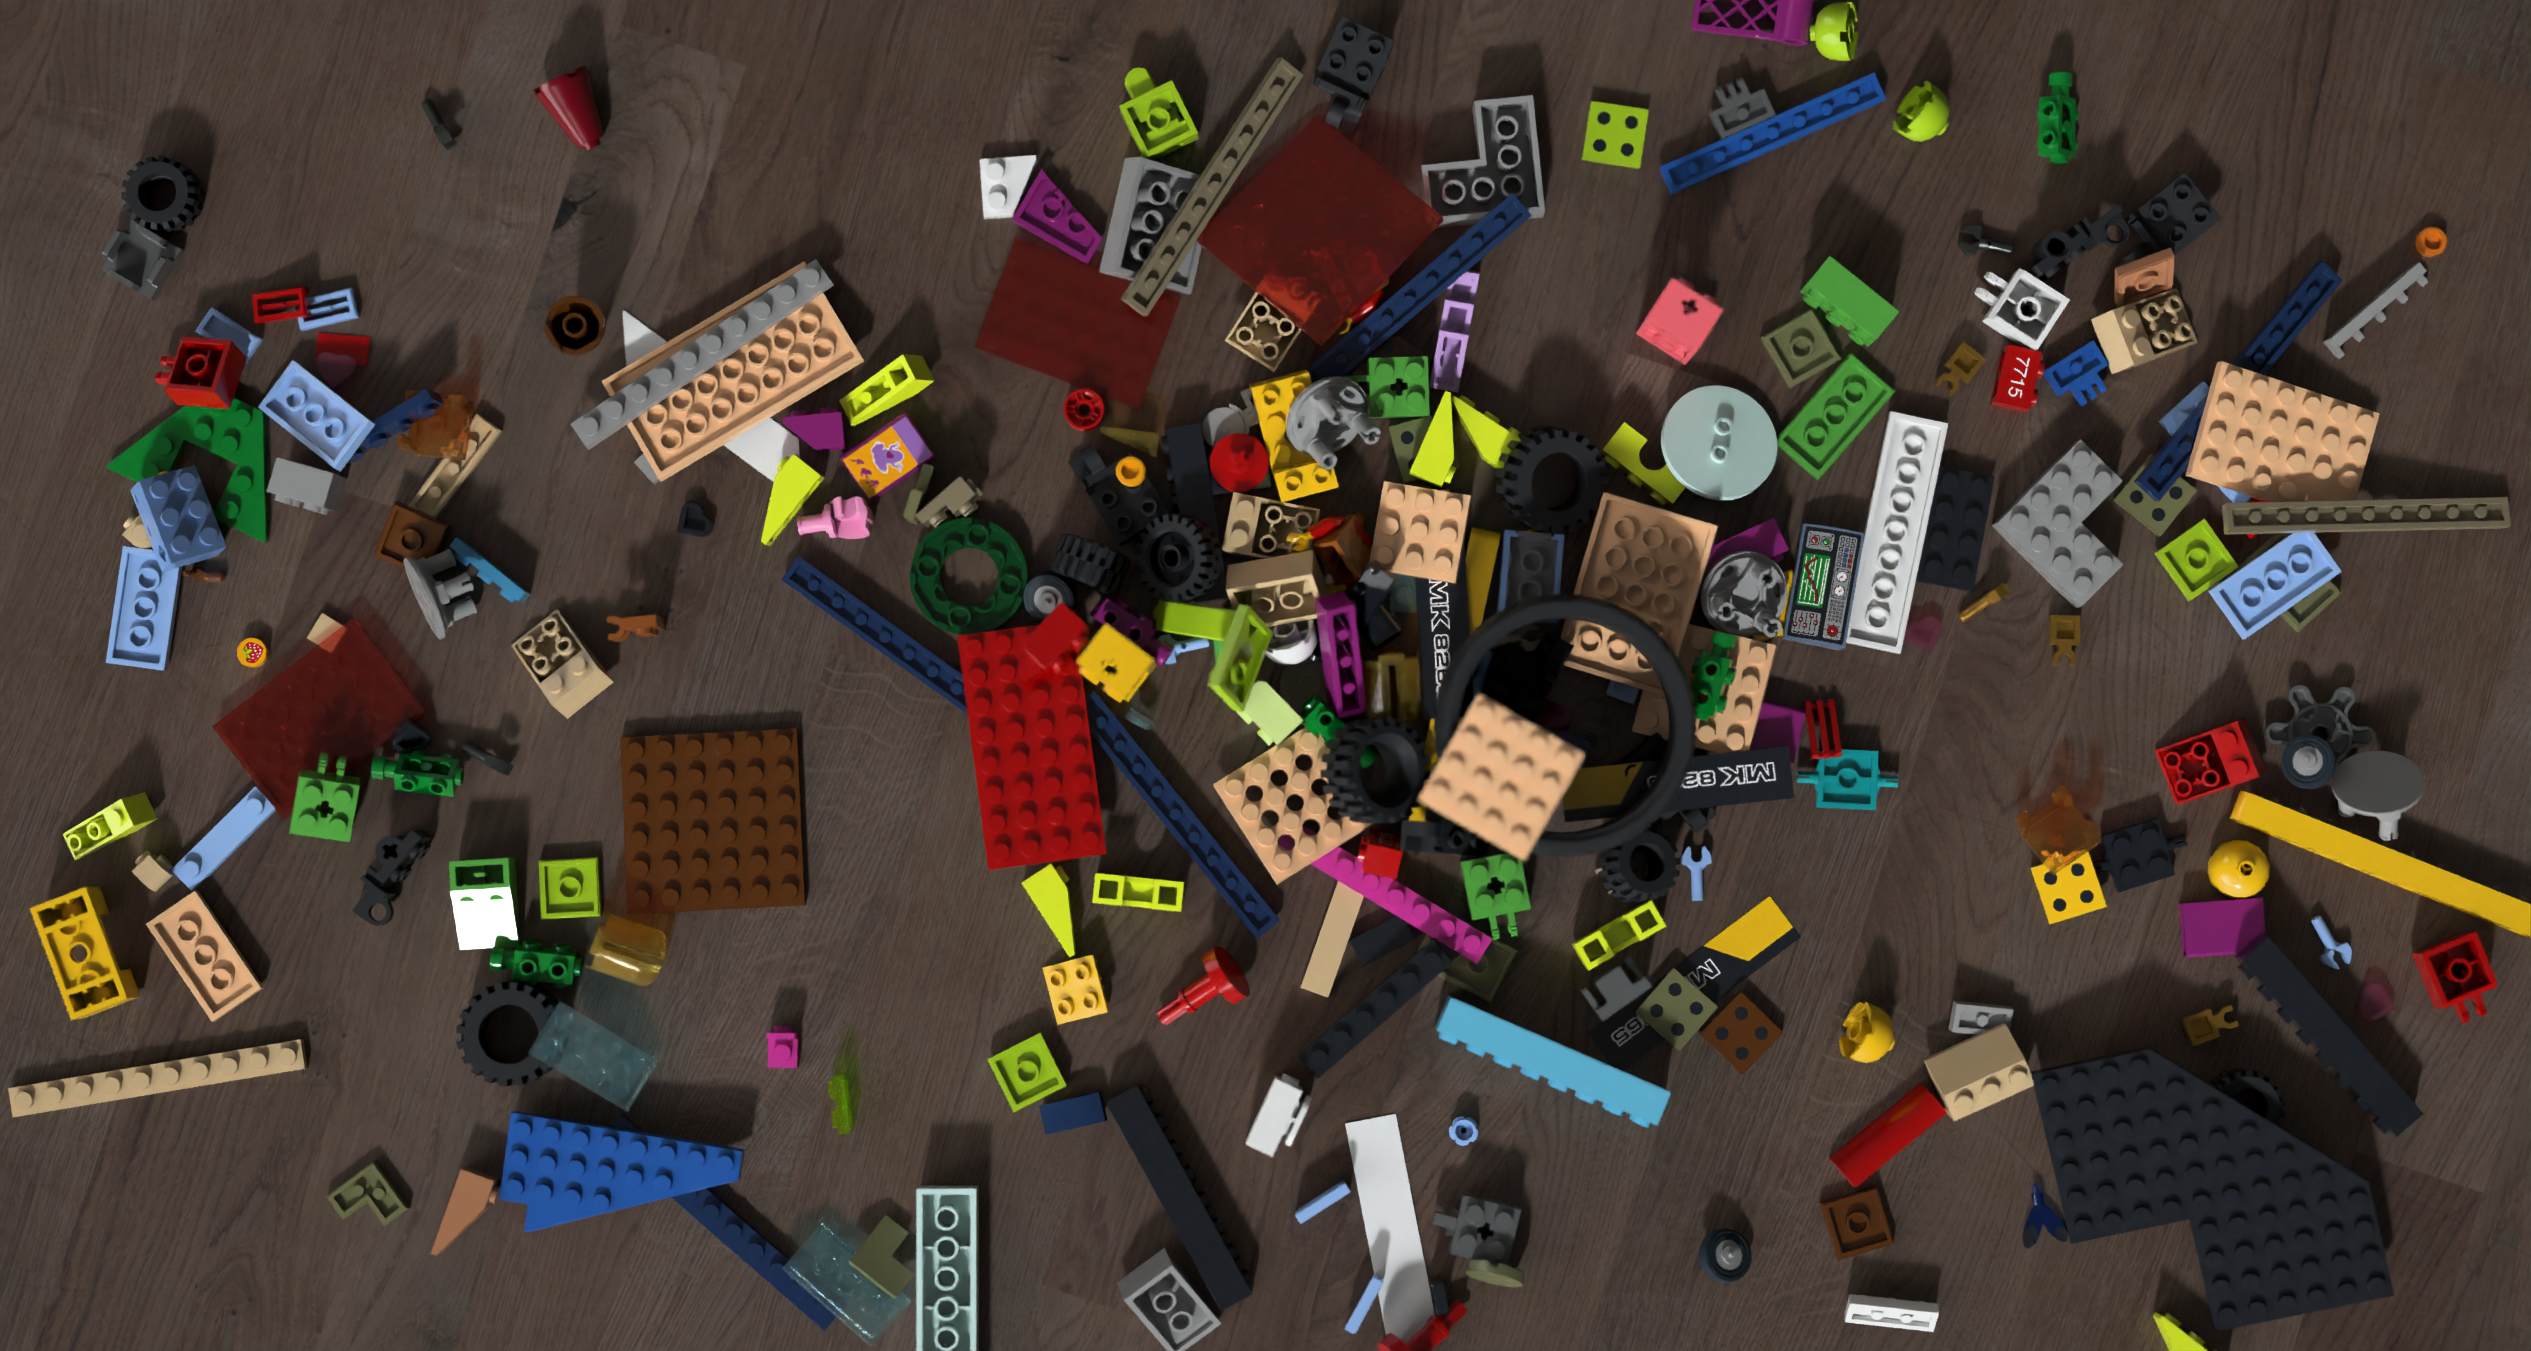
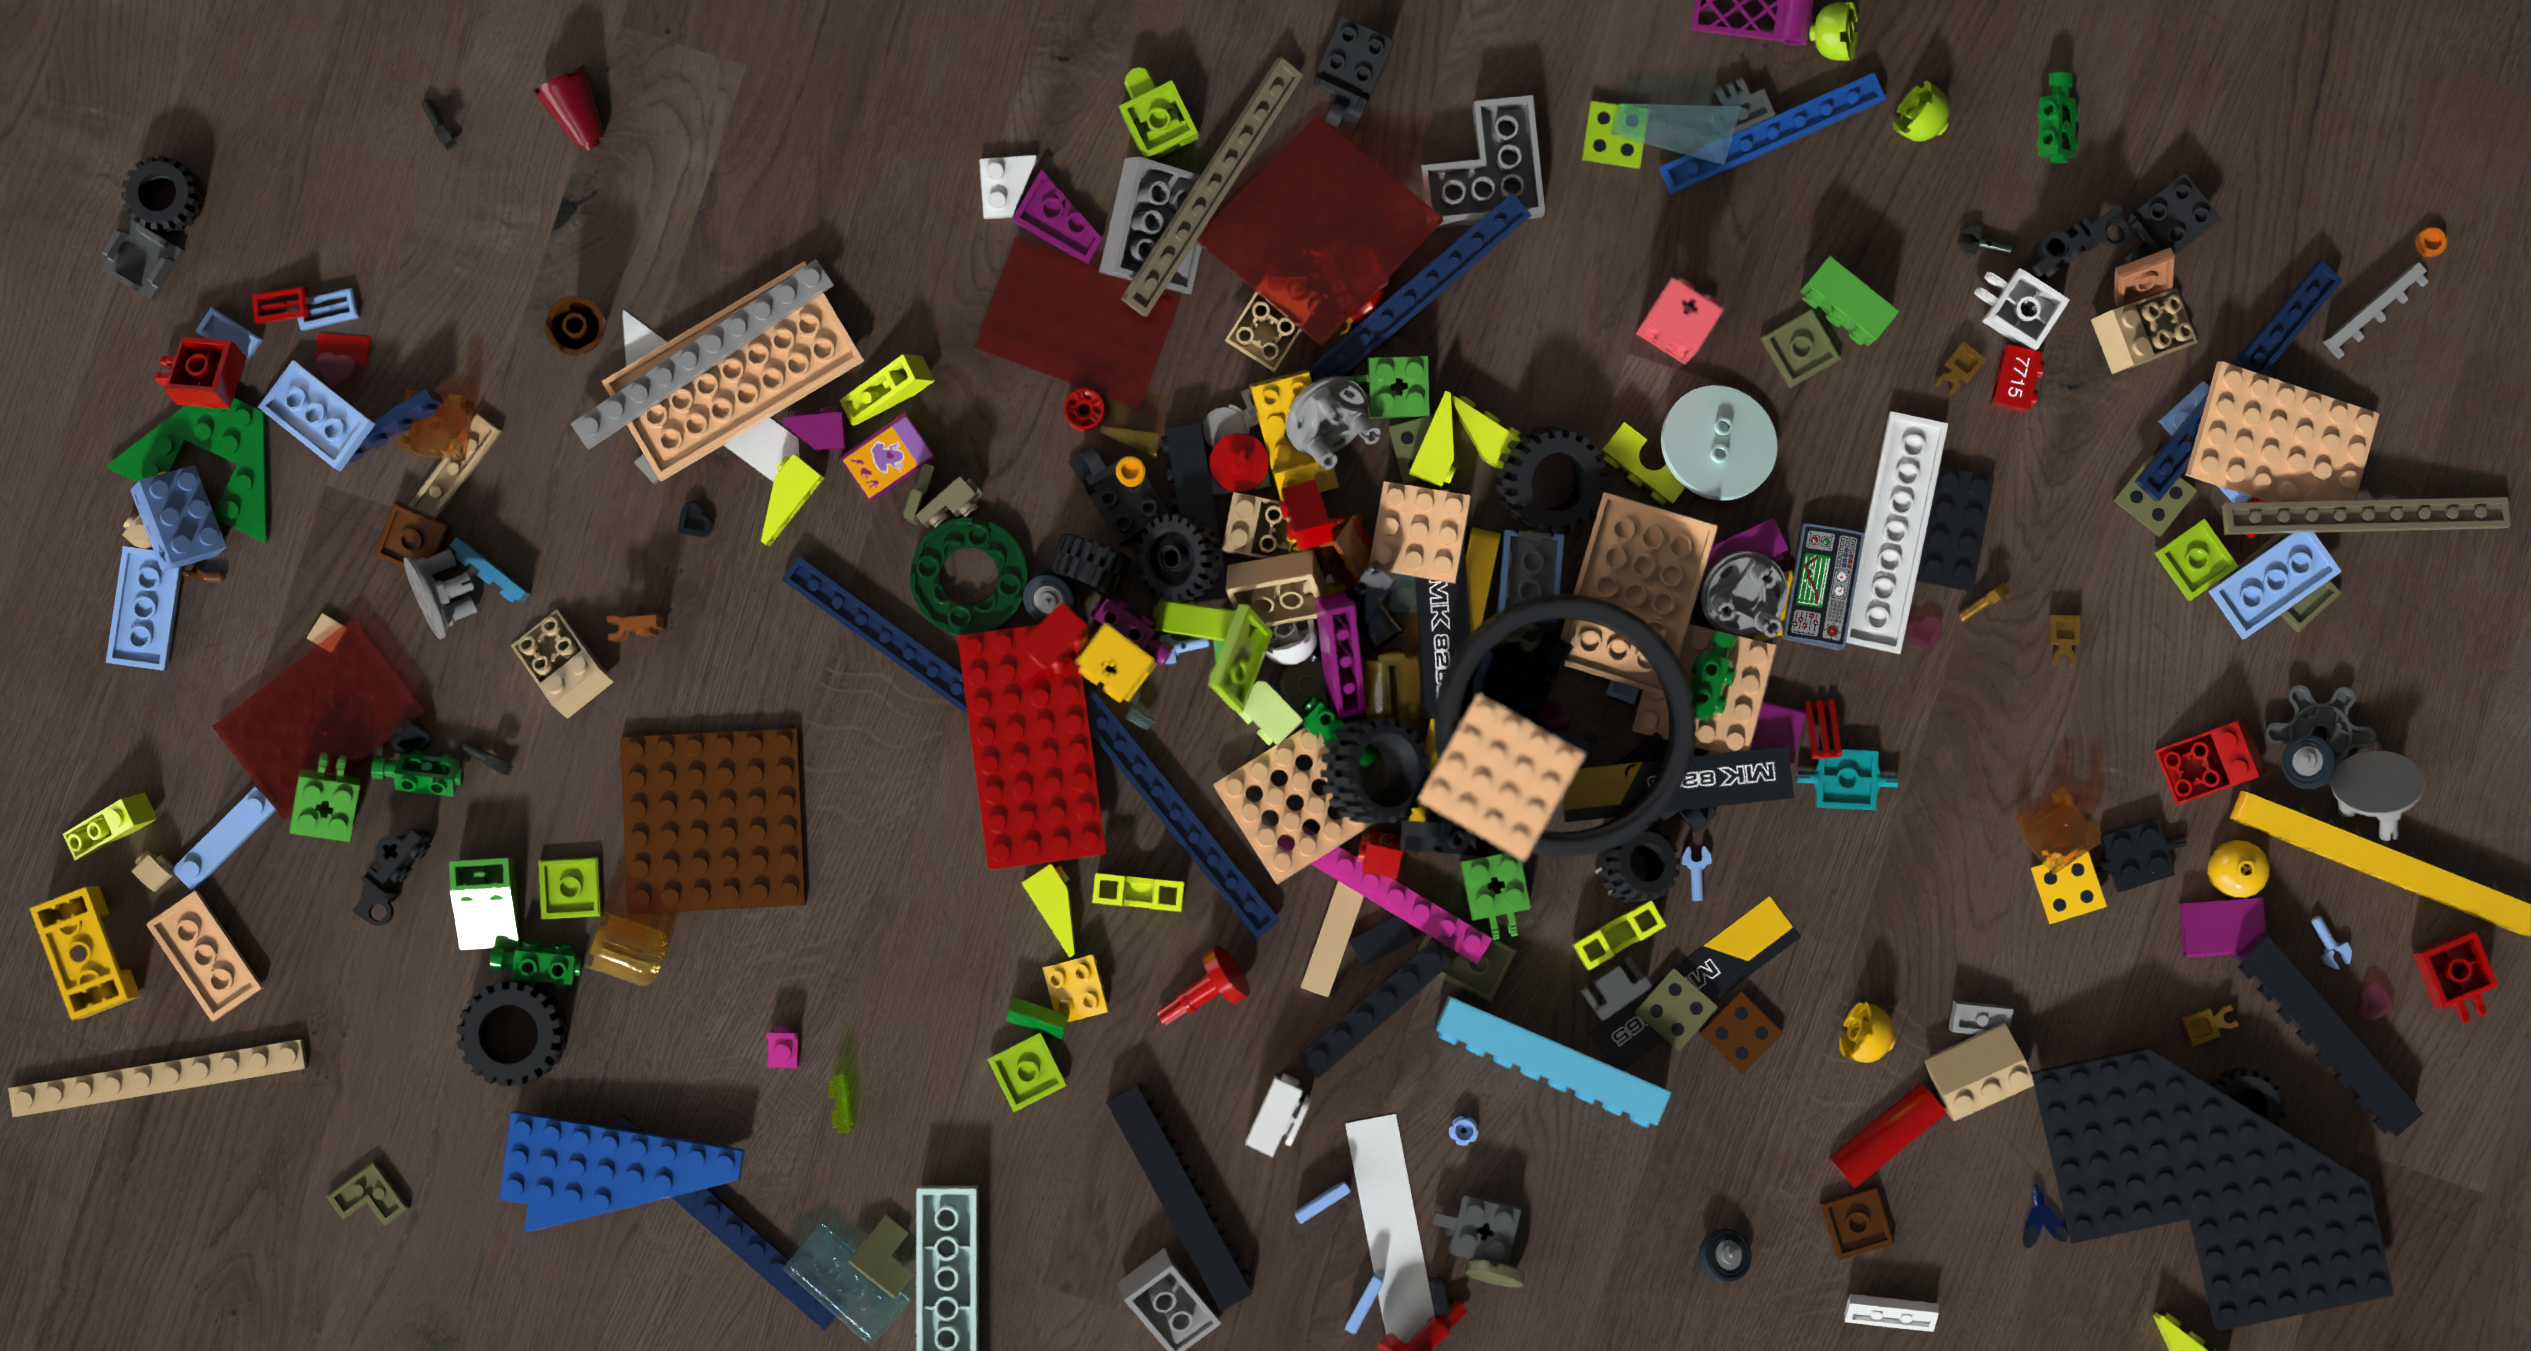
tile [237,638,269,668] -> none
light grey brick [267,457,347,515] -> none
nougat slope [431,1167,501,1256] -> none
clear light blue plate [528,1001,659,1112] -> none
bright pink piece [797,496,874,539] -> none
dark blue slope [1039,1091,1108,1135] -> none
lavender slope [1429,270,1480,392] -> none
bright green tile [1777,353,1895,480] -> none
light grey brick [1991,439,2124,608] -> none
blue hinge [2043,340,2109,406] -> none
none -> green slope [1006,997,1069,1040]
none -> red brick [1279,479,1333,551]
none -> clear light blue wing [1611,104,1741,165]

